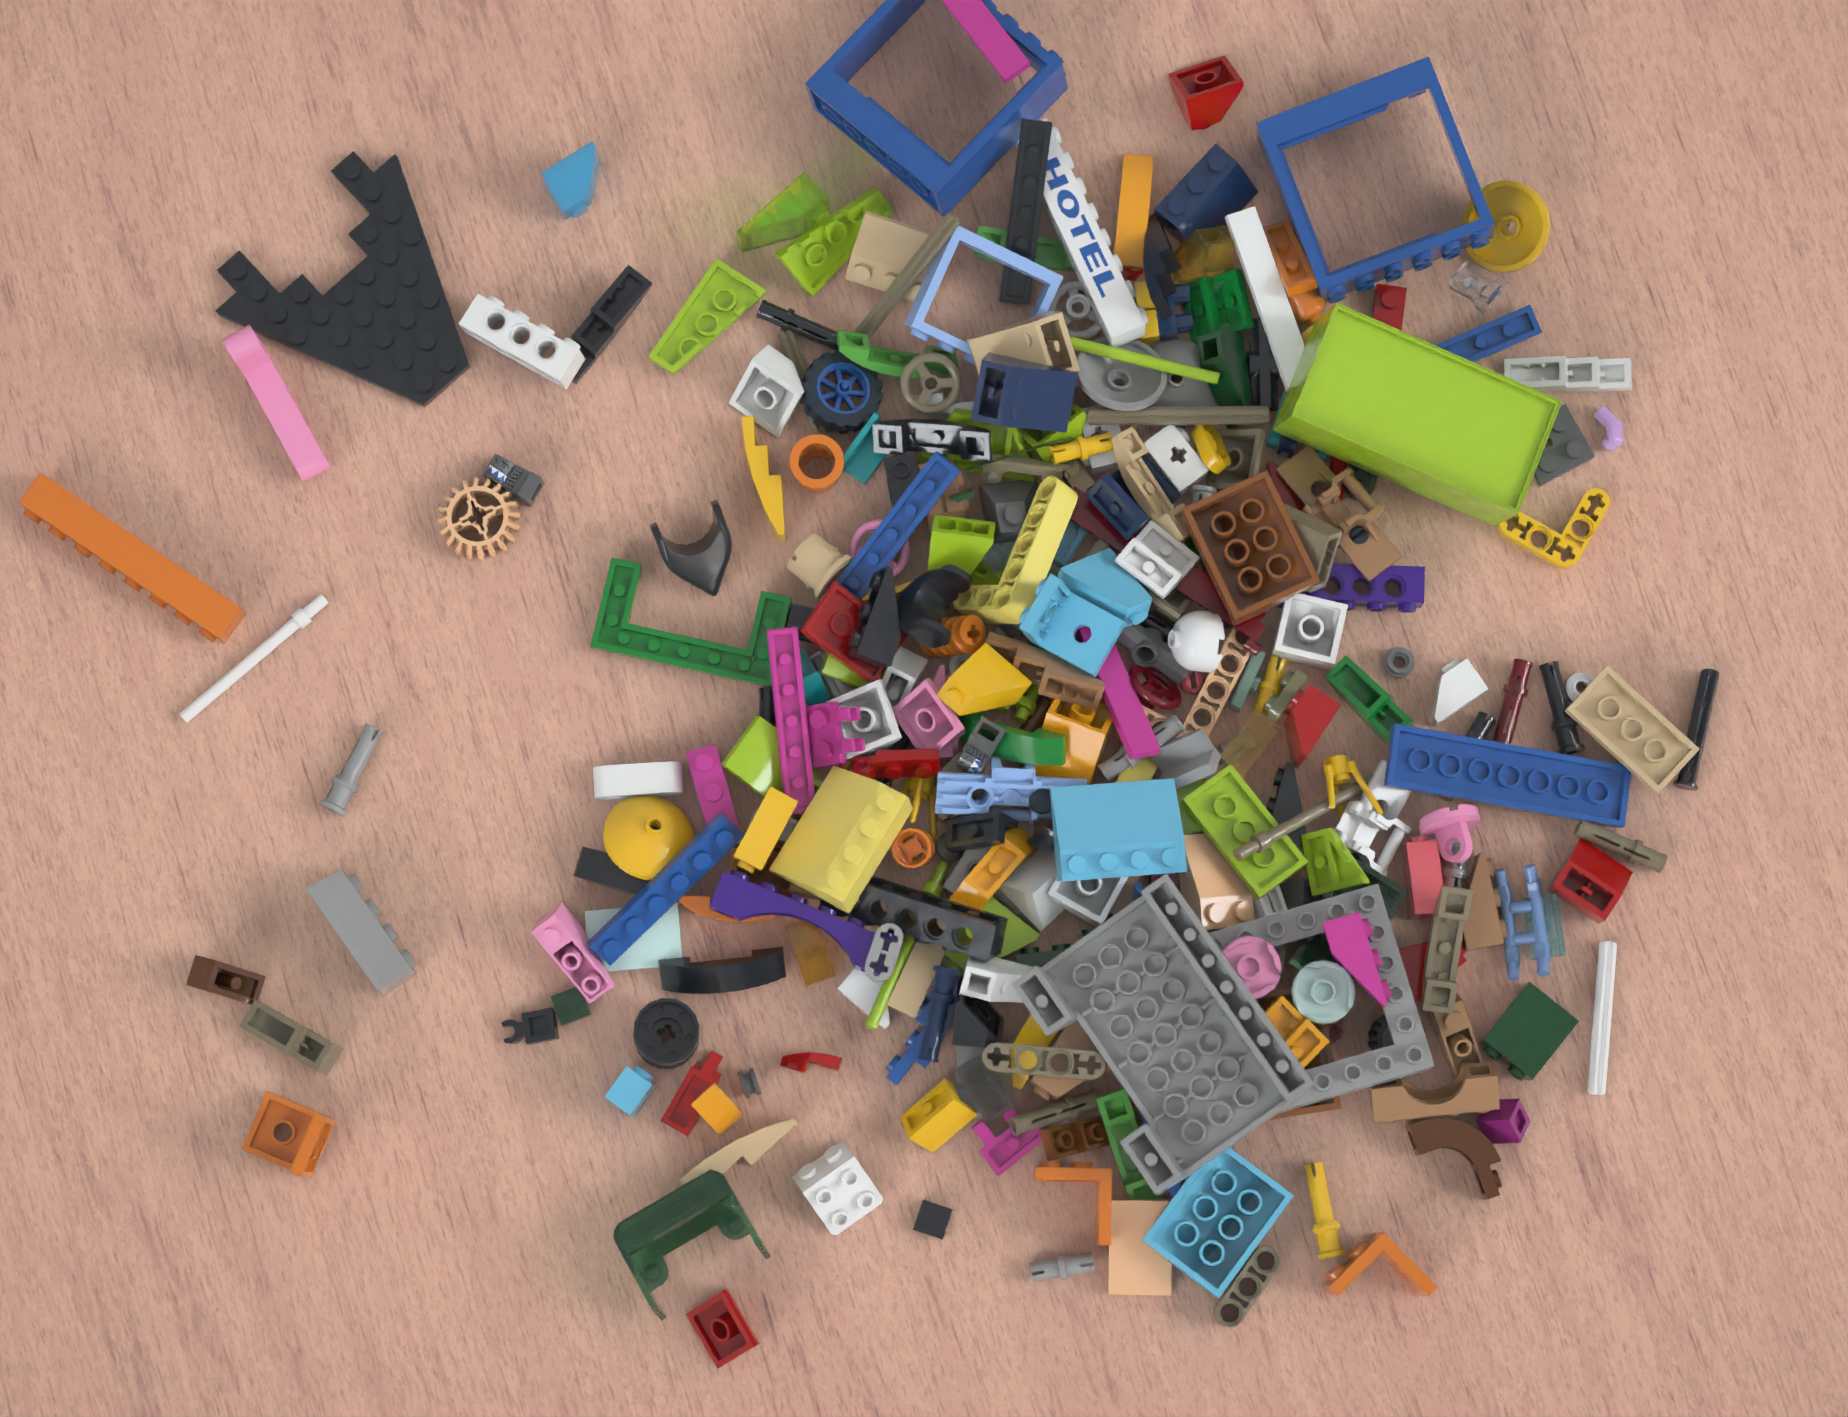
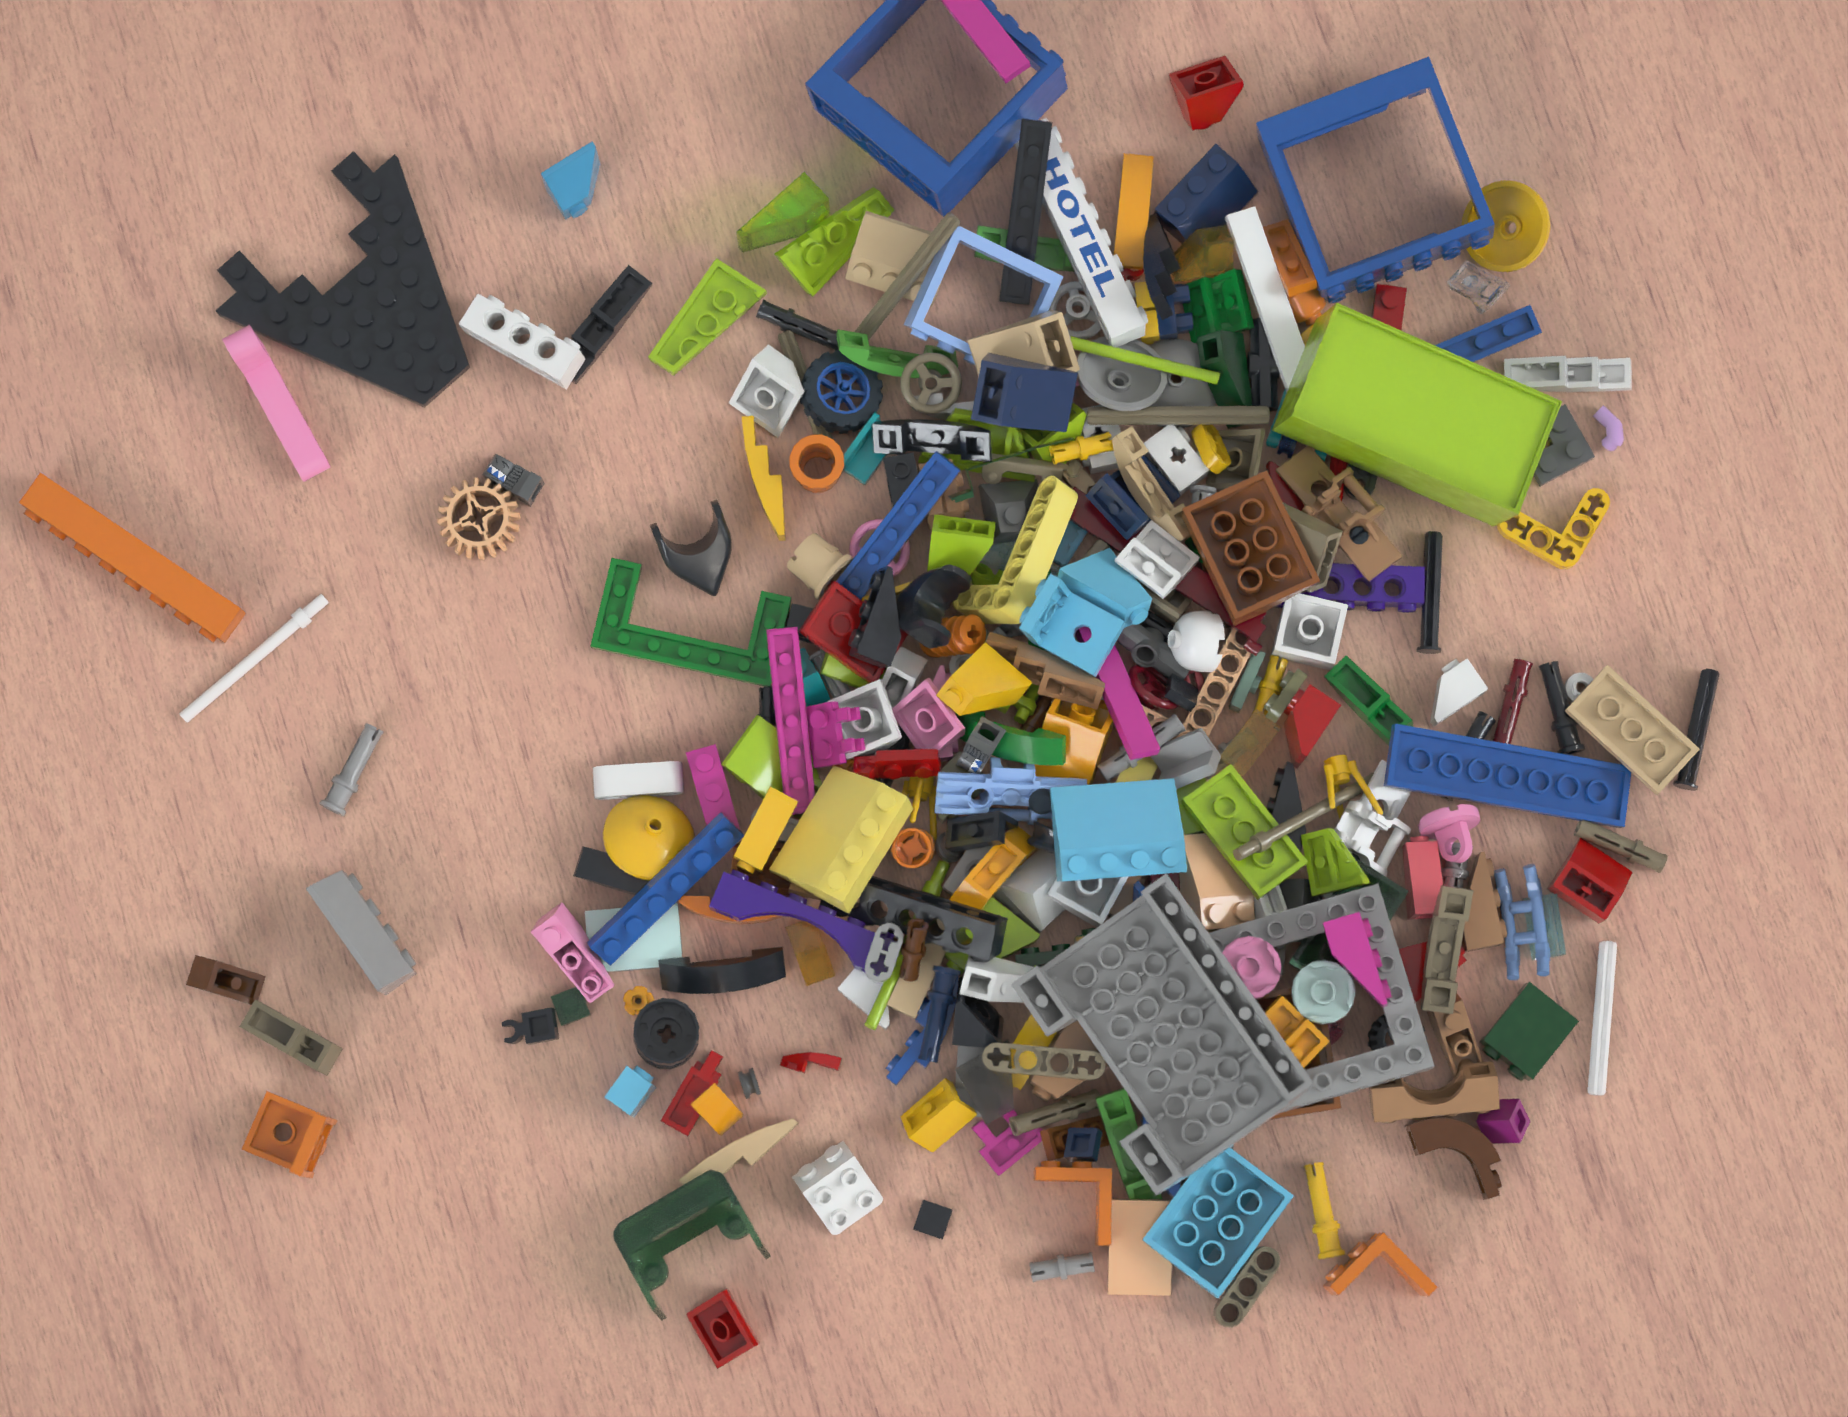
flat silver plate [1383,647,1414,678] -> none
none -> light orange plate [623,986,654,1015]
none -> reddish brown pin [899,919,929,982]
none -> dark blue plate [1064,1128,1102,1162]
none -> black tile [1165,673,1198,712]
none -> black axle [1417,531,1443,654]

